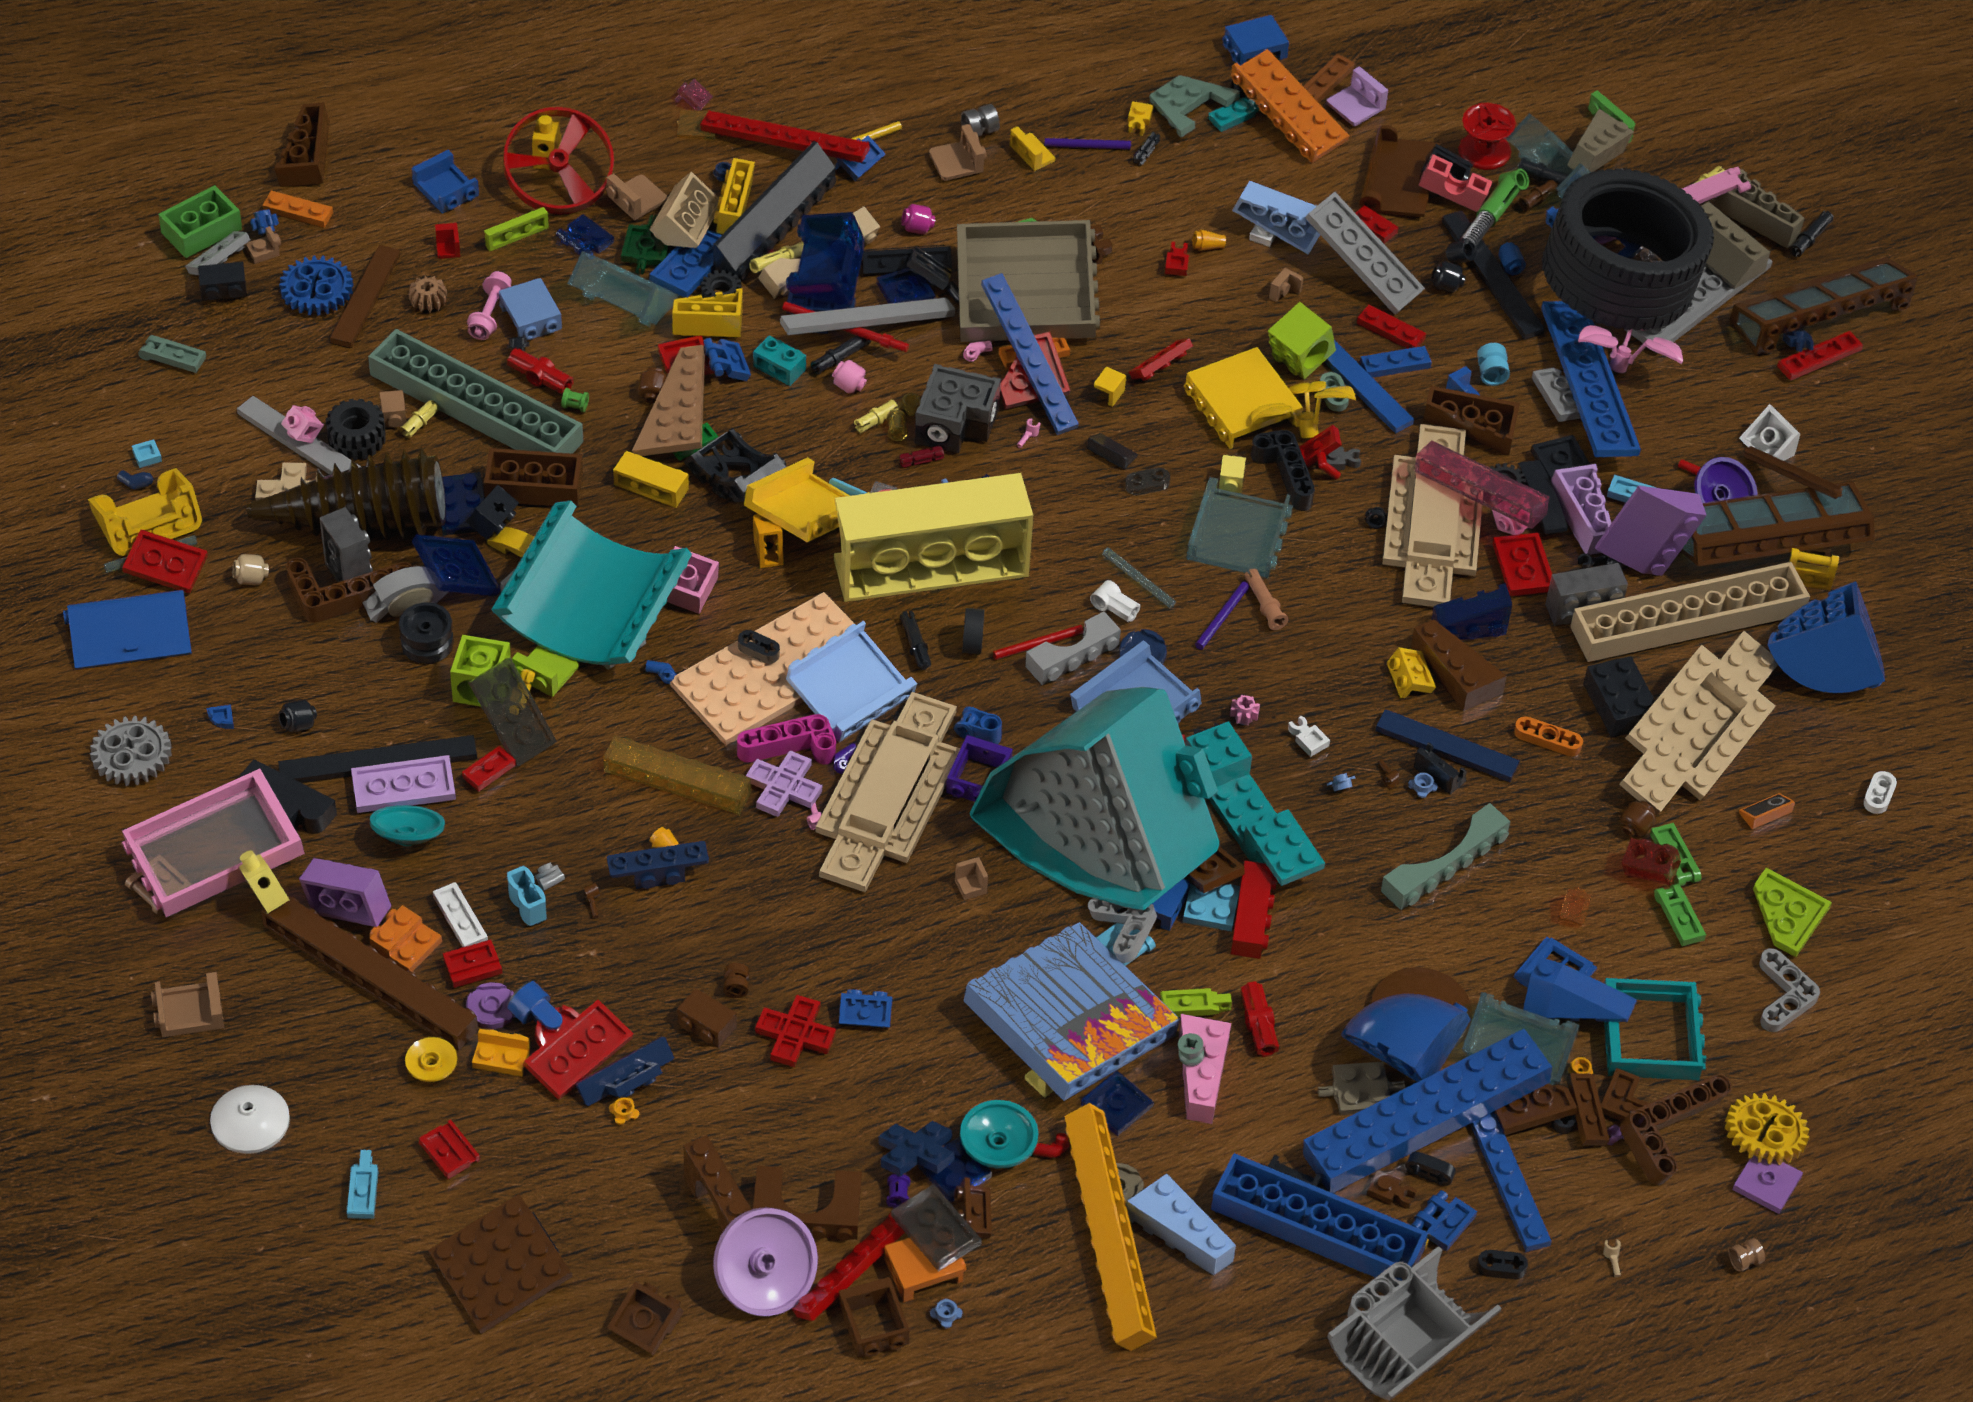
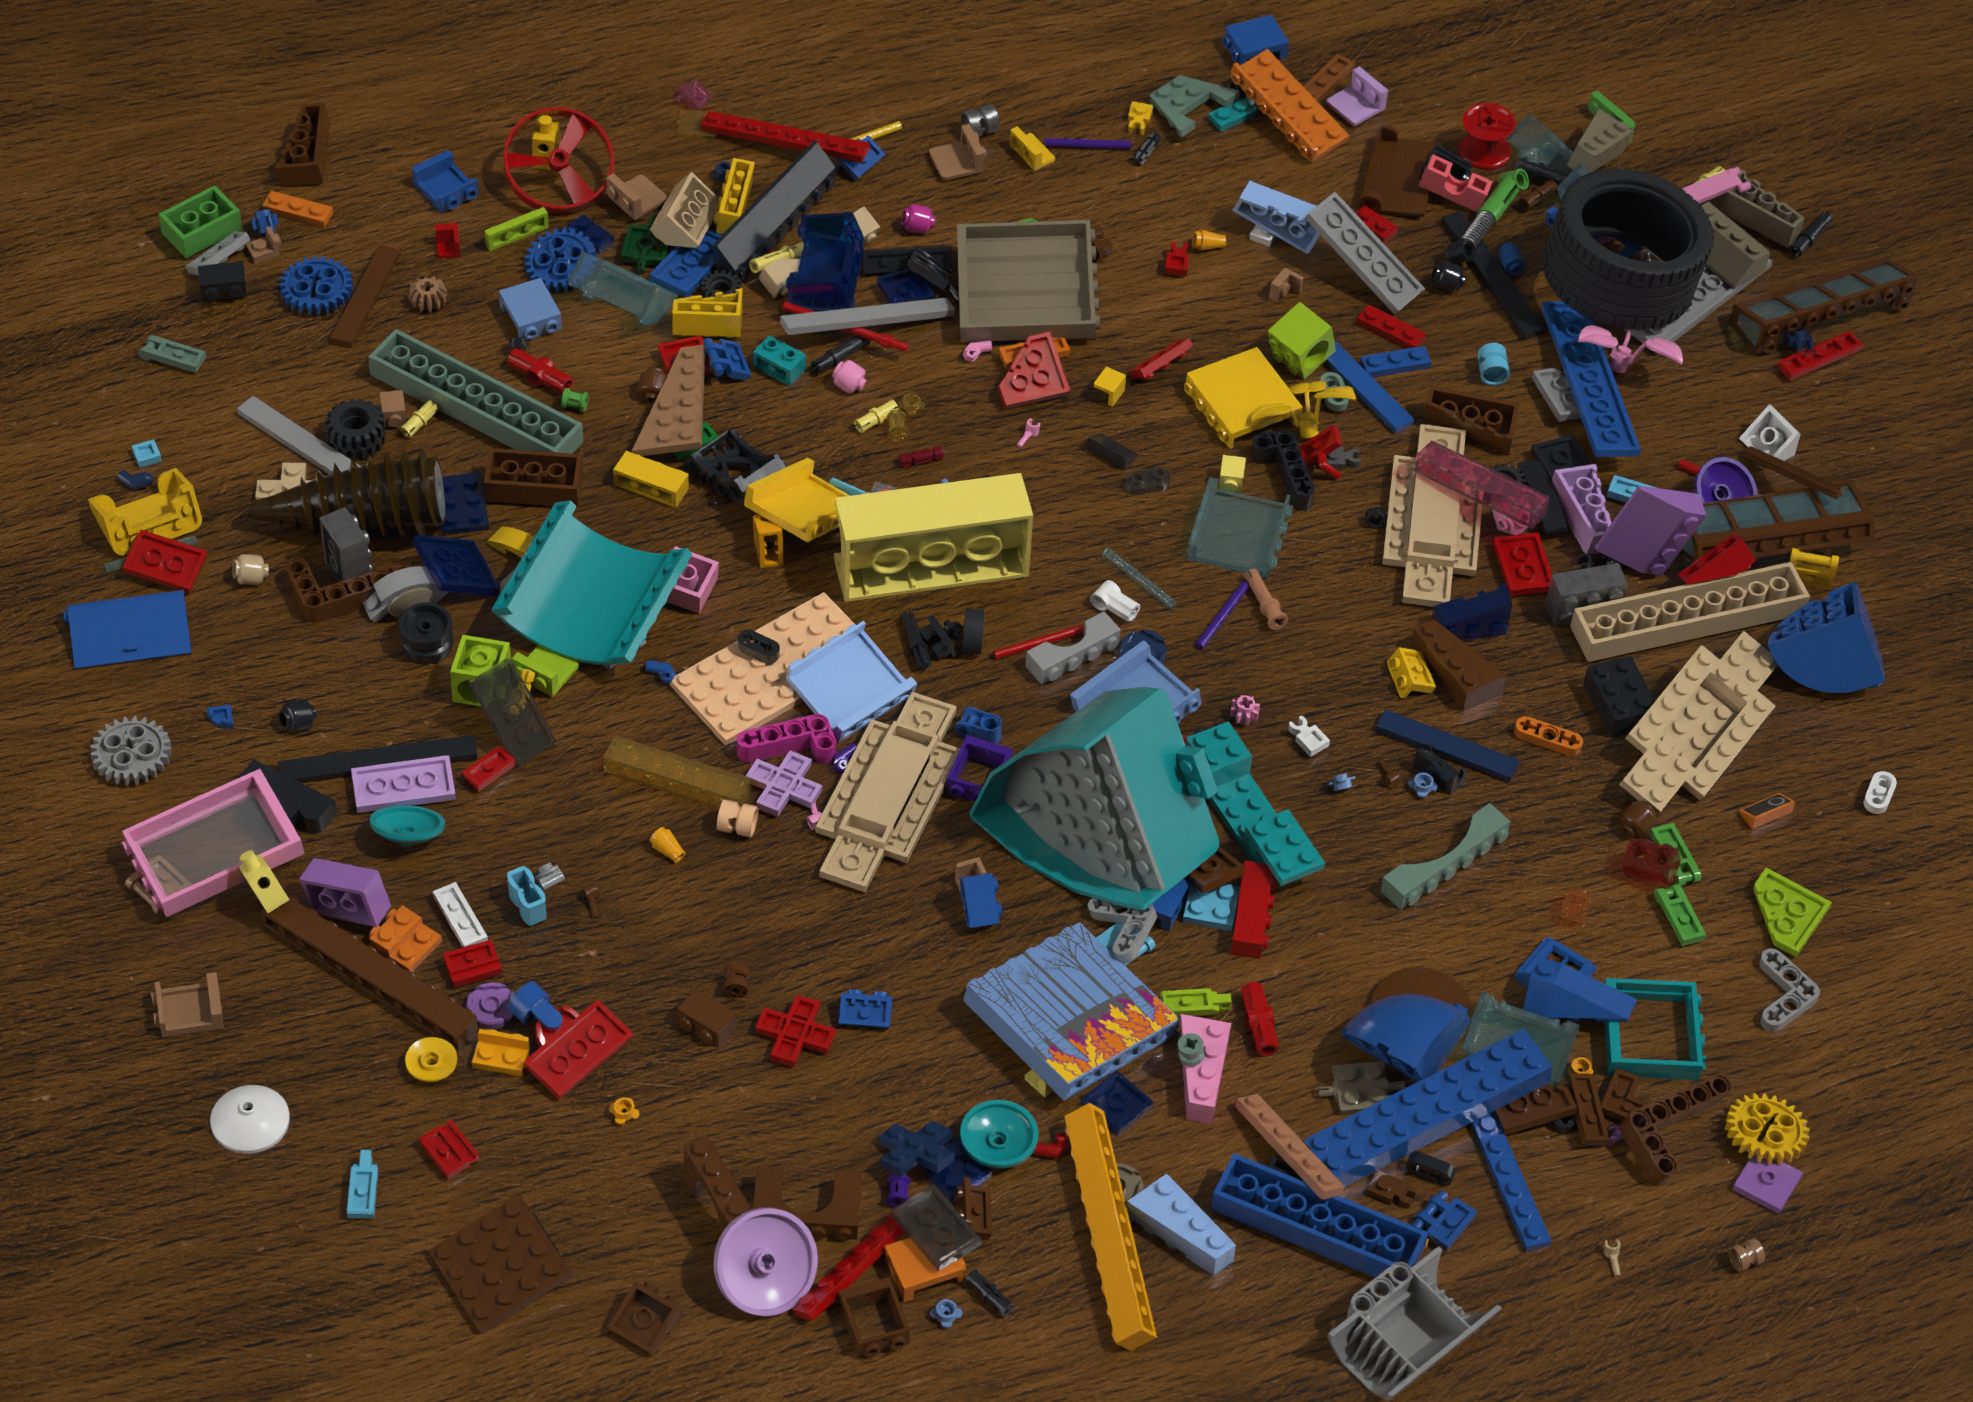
bright pink brick [281,405,324,443] -> none
black brick [466,485,519,540] -> none
bright pink piece [467,271,512,340] -> none
dark blue bracket [576,1036,674,1106] -> none
dark blue bracket [607,841,709,889] -> none
dark grey piece [915,364,1001,453] -> none
blue plate [981,273,1079,435] -> none
blue panel [1446,366,1480,395] -> none
black beam [1477,1250,1528,1280] -> none
none -> blue gear [524,227,597,293]
none -> light nougat wheel [717,799,758,838]
none -> black hips [920,614,963,660]
none -> blue brick [959,872,1002,928]
none -> black pin [965,1269,1014,1317]
none -> nougat plate [1235,1094,1345,1200]
none -> red slope [1677,533,1756,585]

